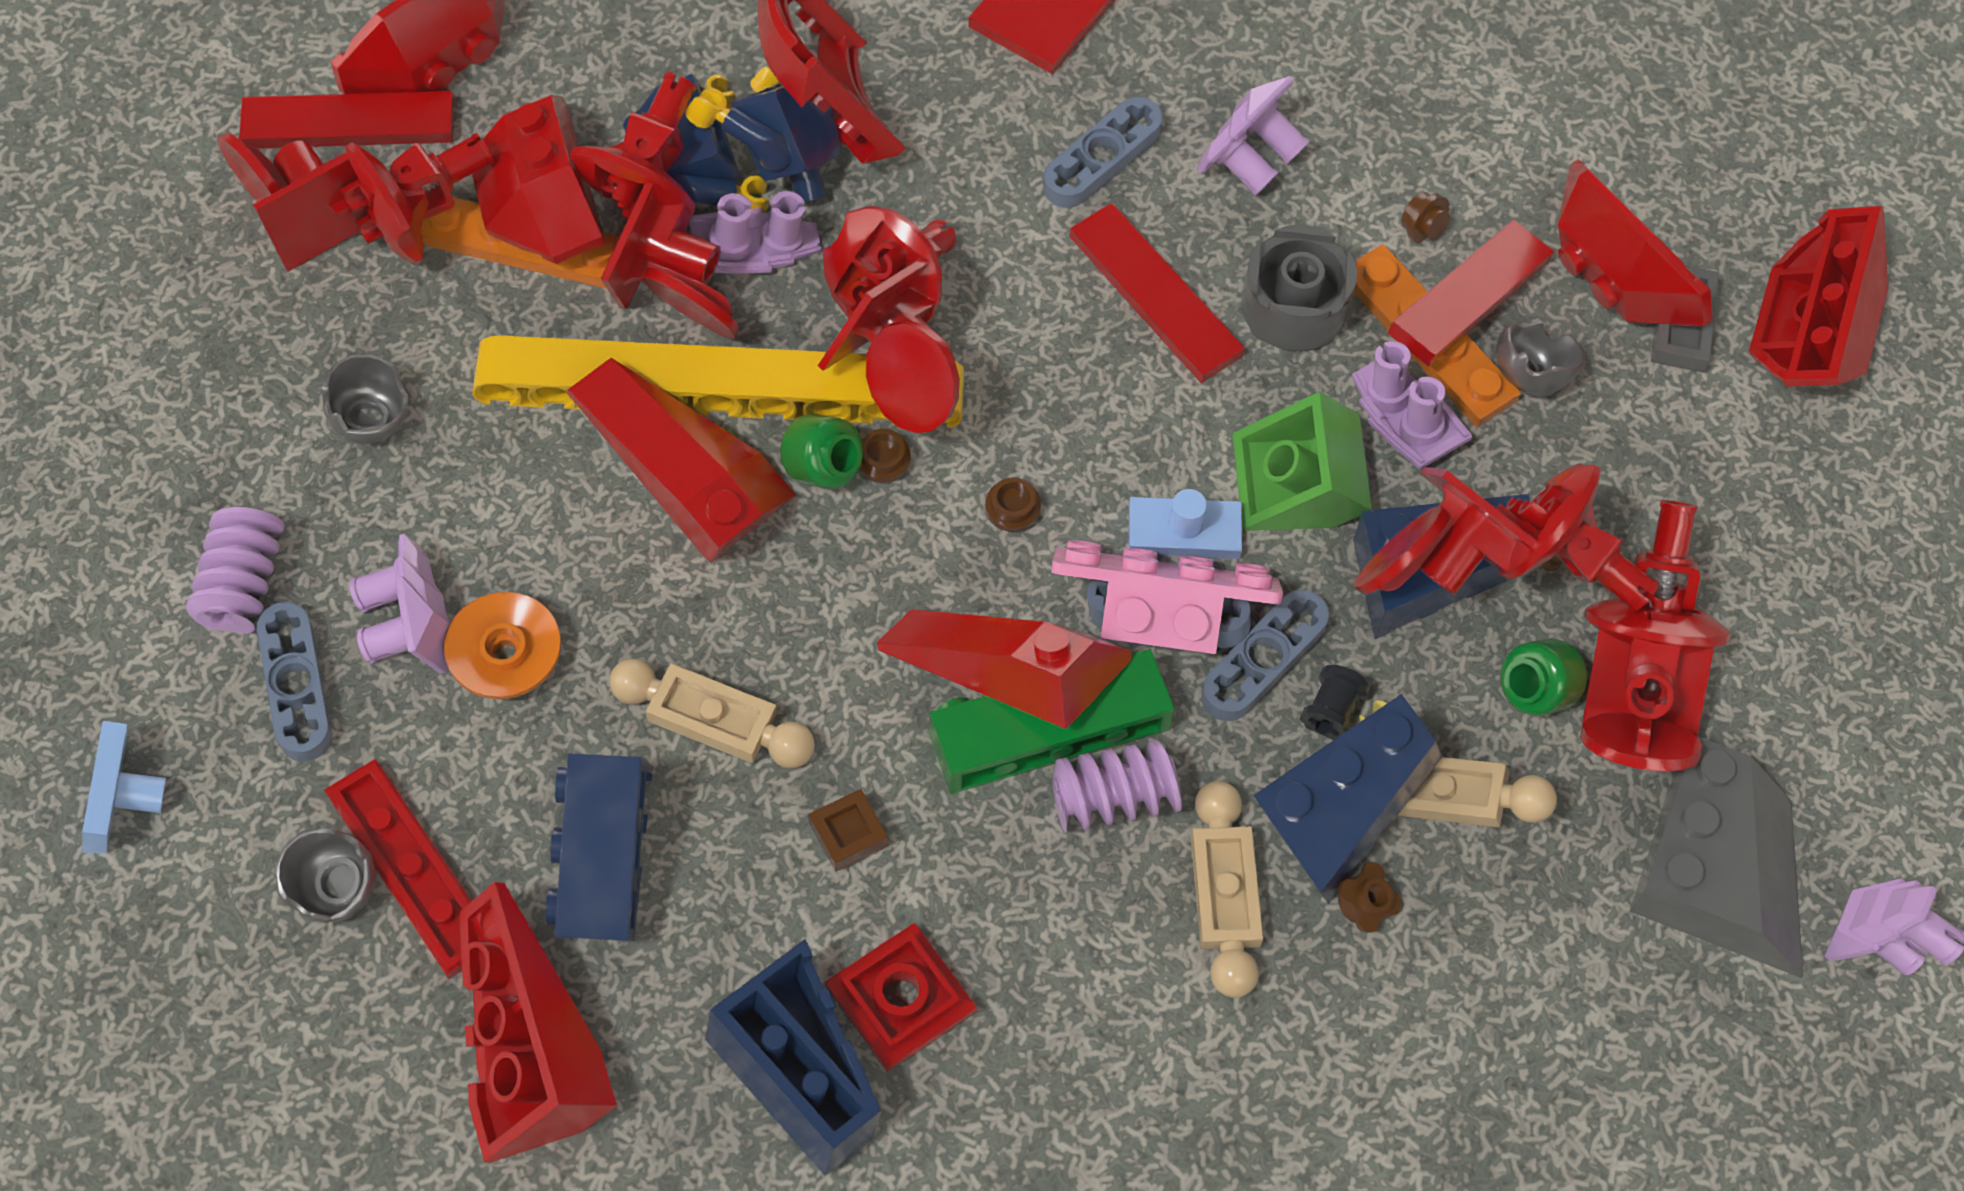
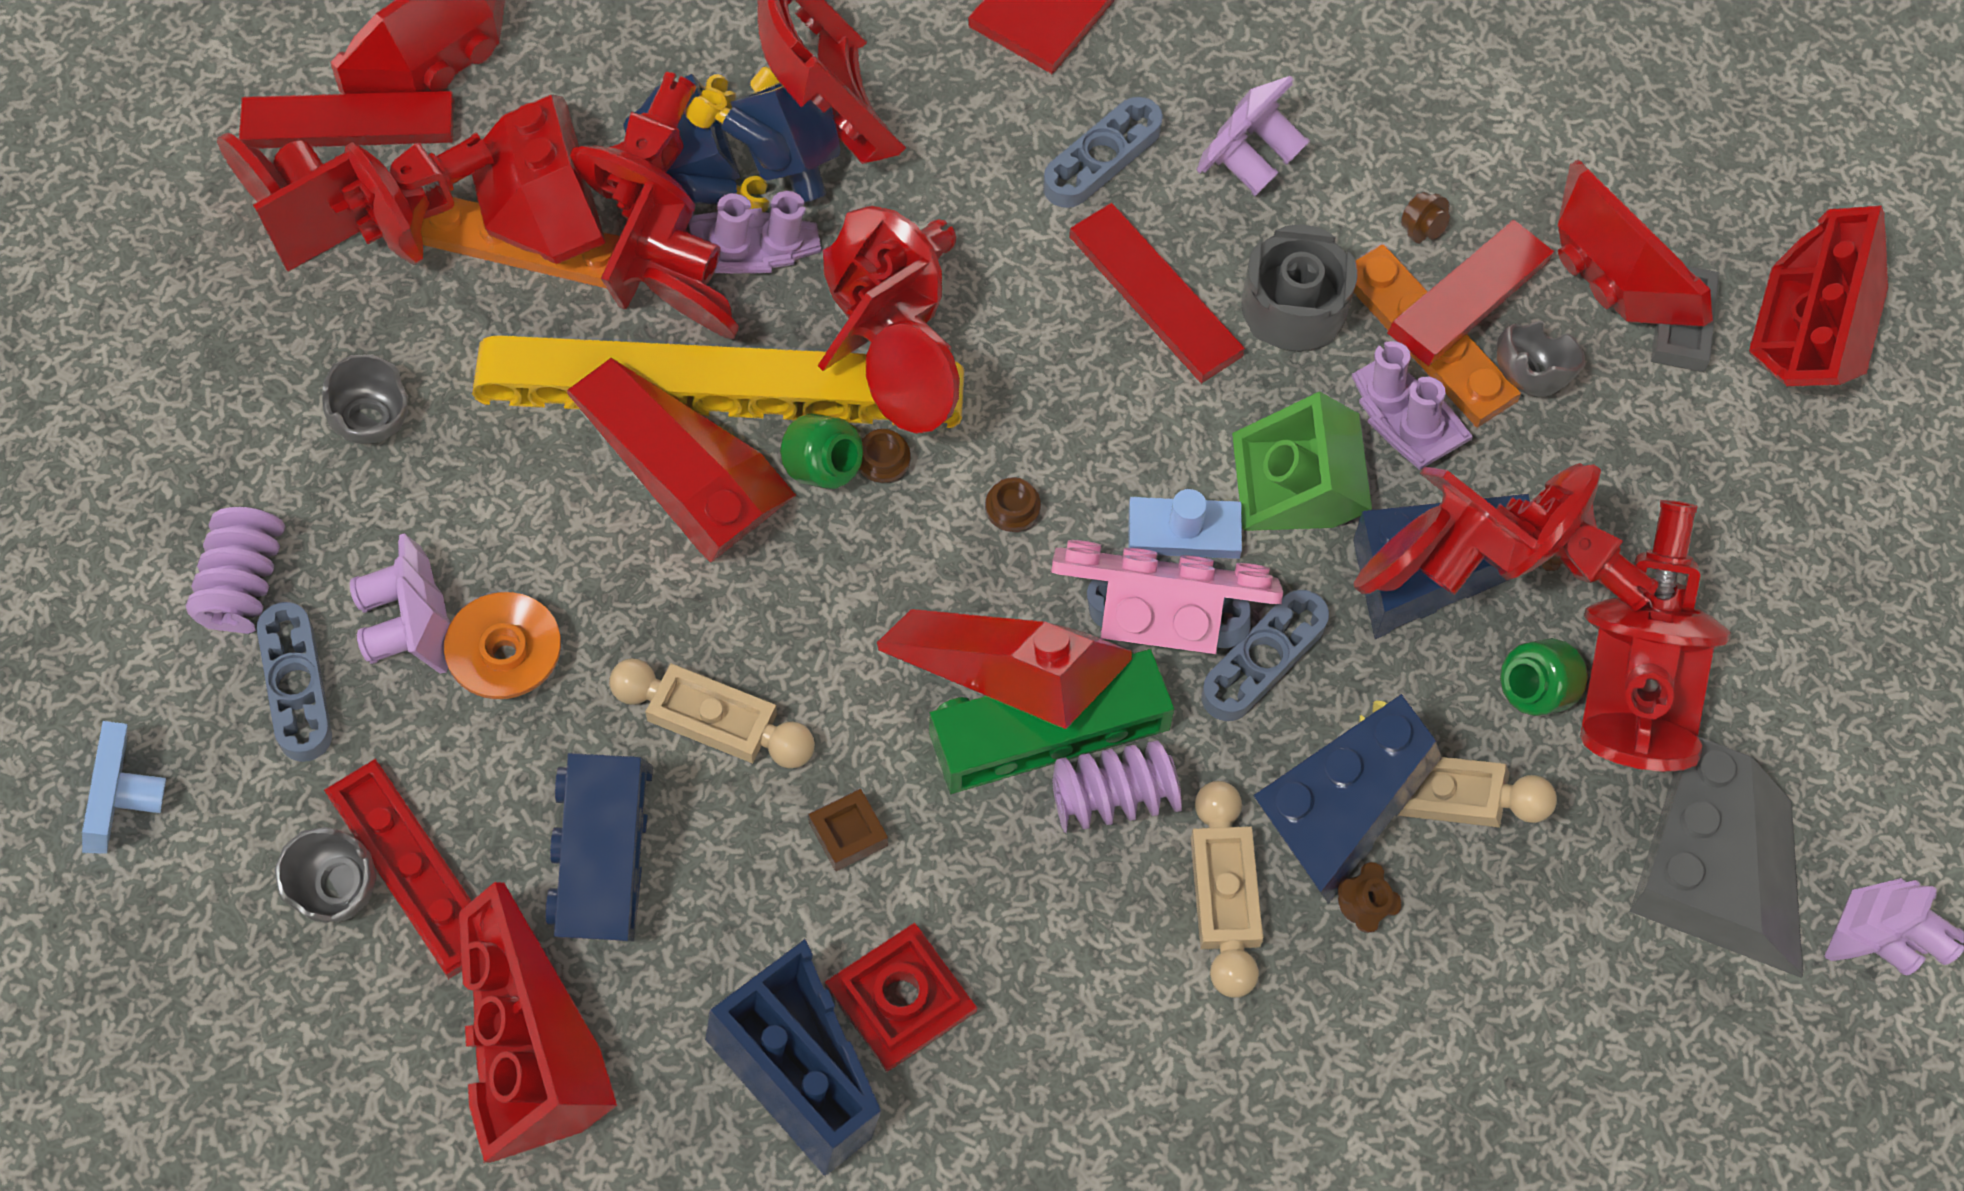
black bush [1300,665,1370,740] -> none

